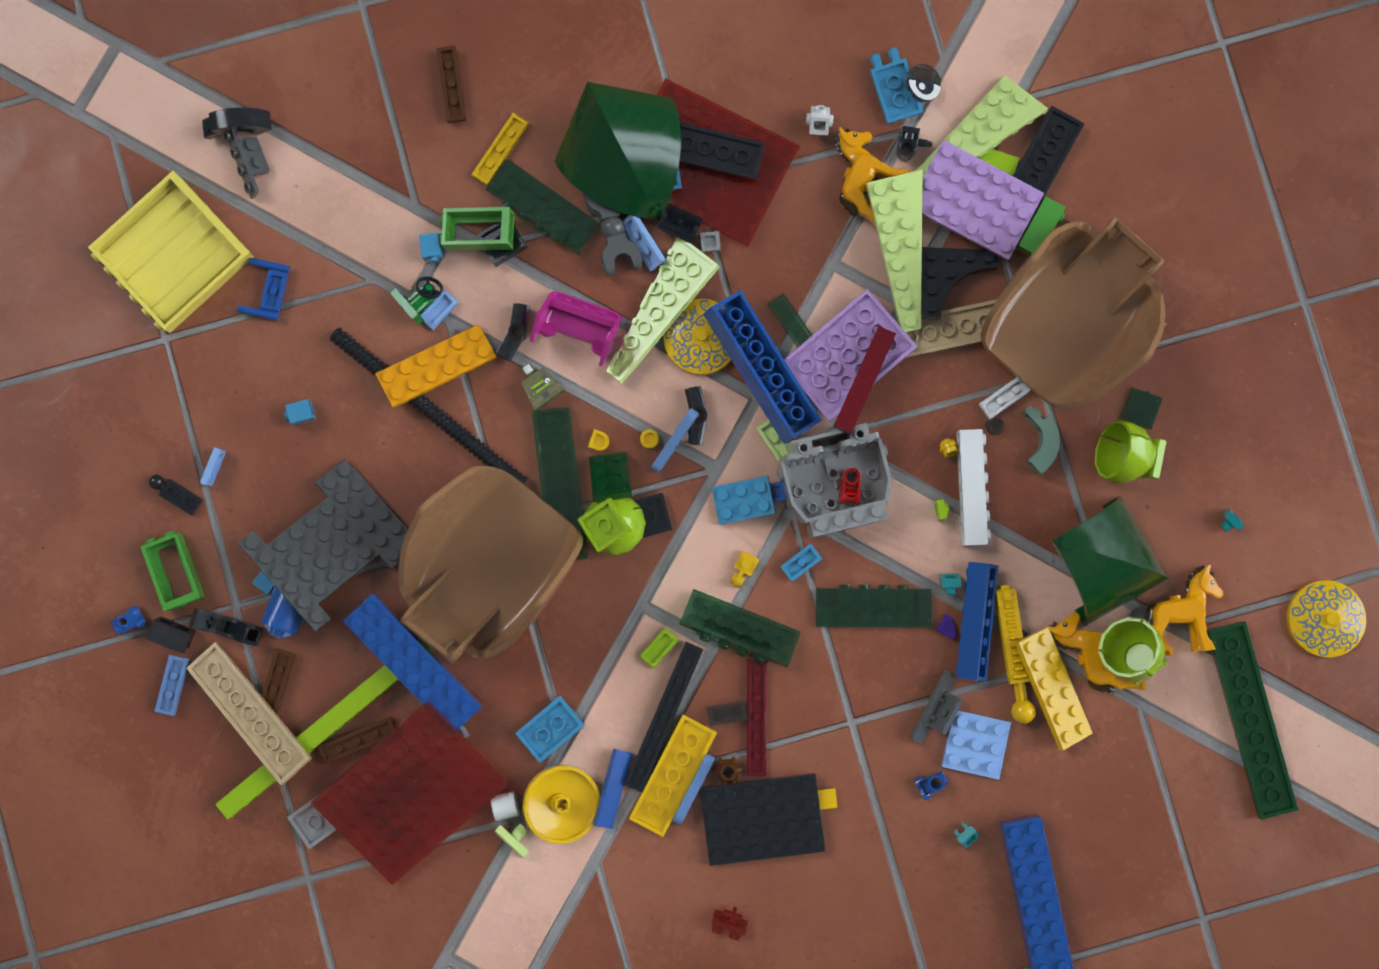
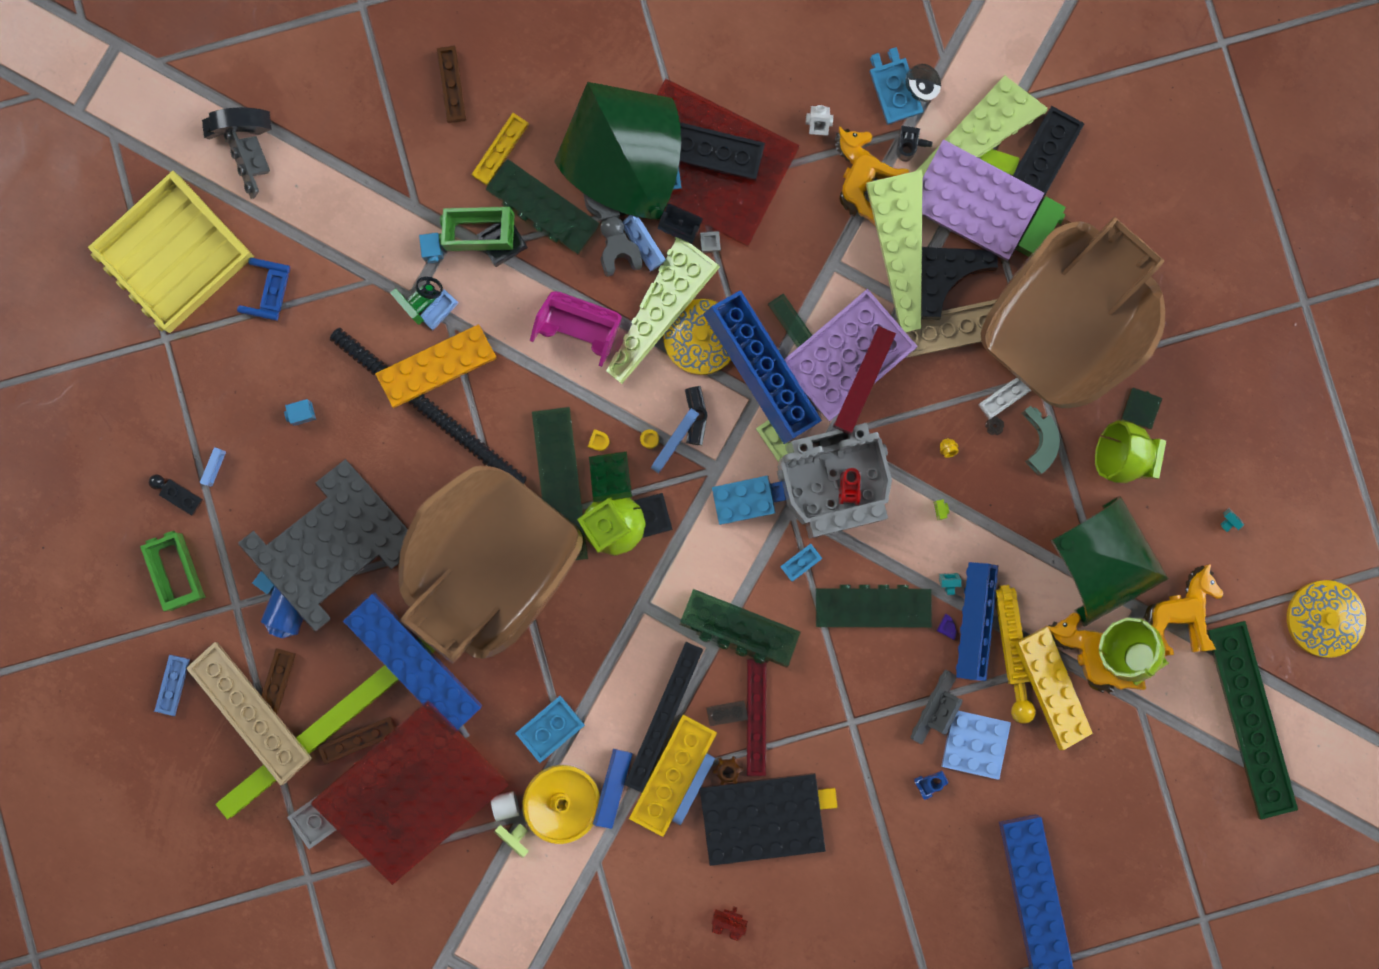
blue plate [111,605,146,634] -> none
black hinge [147,616,196,653] -> none
black arch [188,608,264,646] -> none
black piece [496,303,530,362] -> none
olive torso [521,364,566,412] -> none
lime tile [640,627,679,669] -> none
yellow plate [730,551,760,588] -> none
teal tile [954,823,980,849] -> none
white brick [956,429,991,546] -> none

